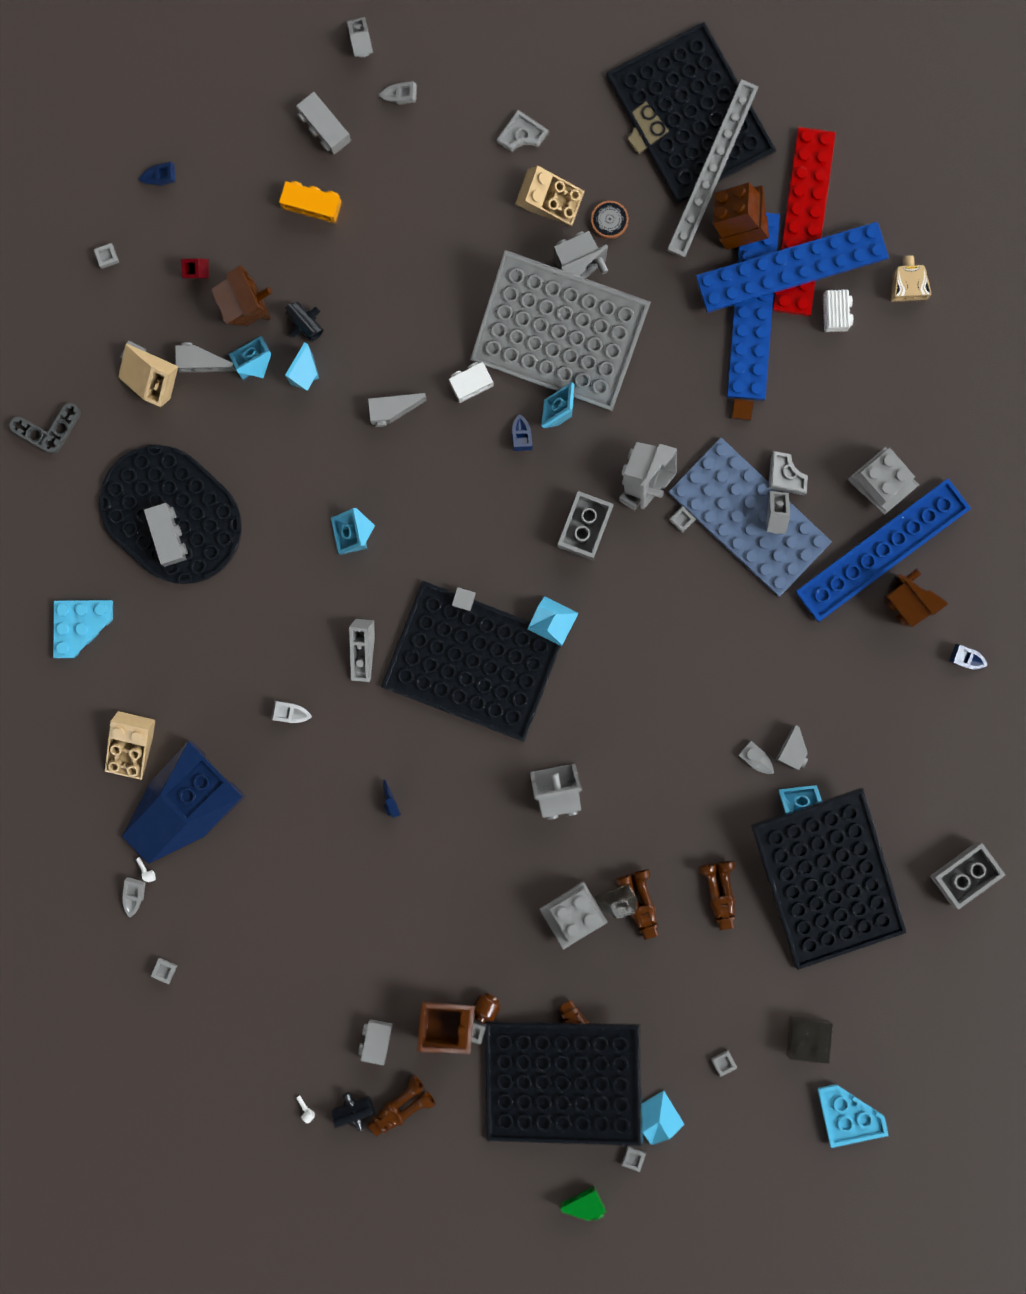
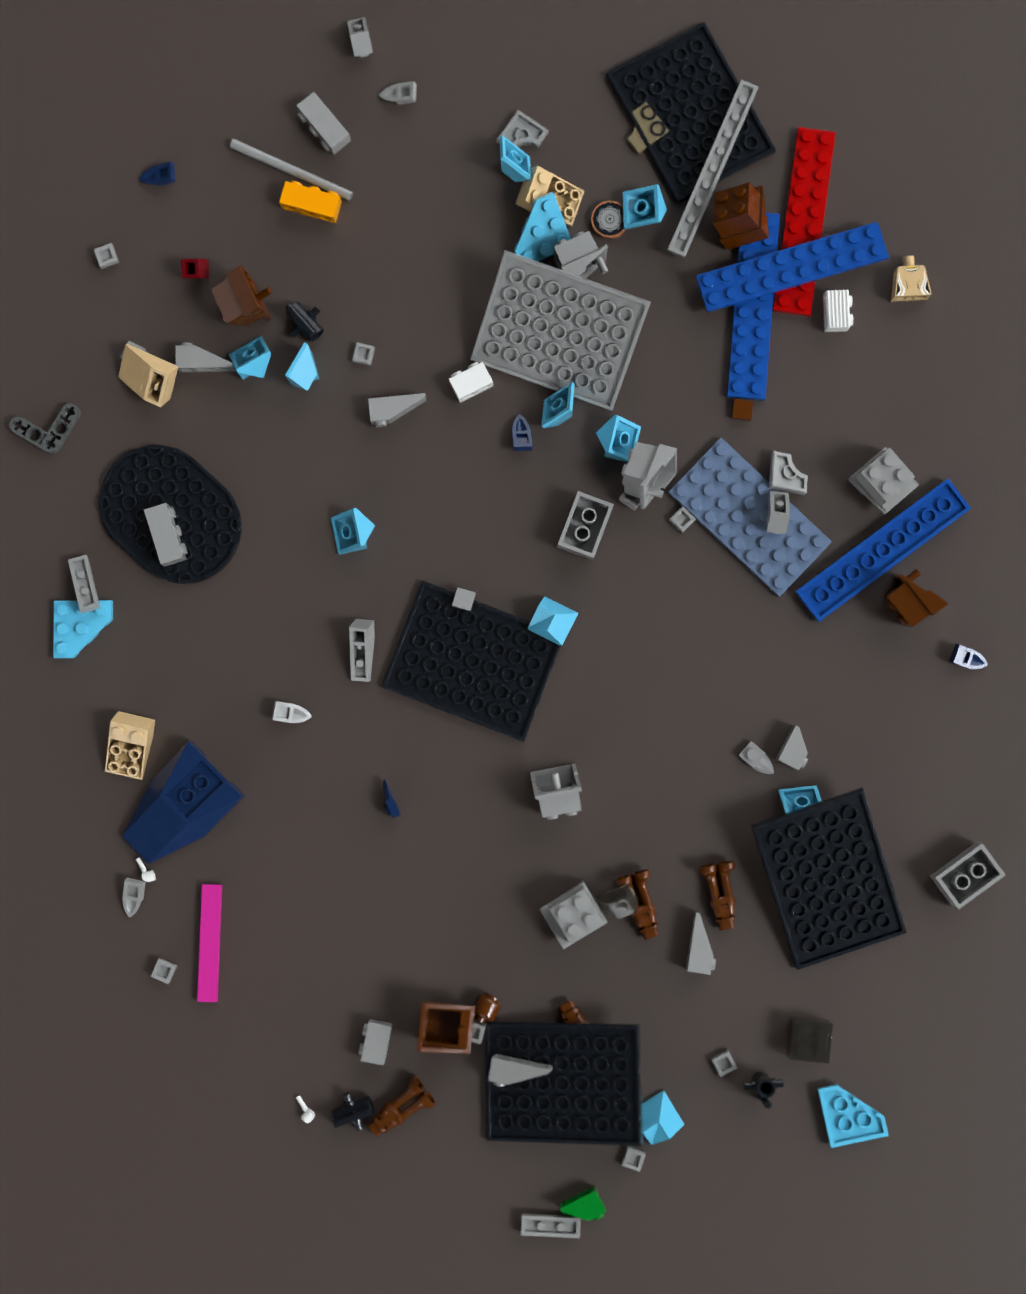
none -> light grey plate [68,555,100,613]
none -> dark pink tile [197,884,222,1002]
none -> light grey piece [230,139,353,201]
none -> light grey tile [352,342,375,366]
none -> light grey slope [488,1054,553,1087]
none -> medium azure slope [499,135,531,182]
none -> medium azure plate [514,192,571,261]
none -> light grey plate [521,1213,581,1238]
none -> medium azure slope [596,415,641,462]
none -> medium azure slope [623,184,667,229]
none -> light grey slope [686,911,716,975]
none -> black pin [743,1072,784,1109]

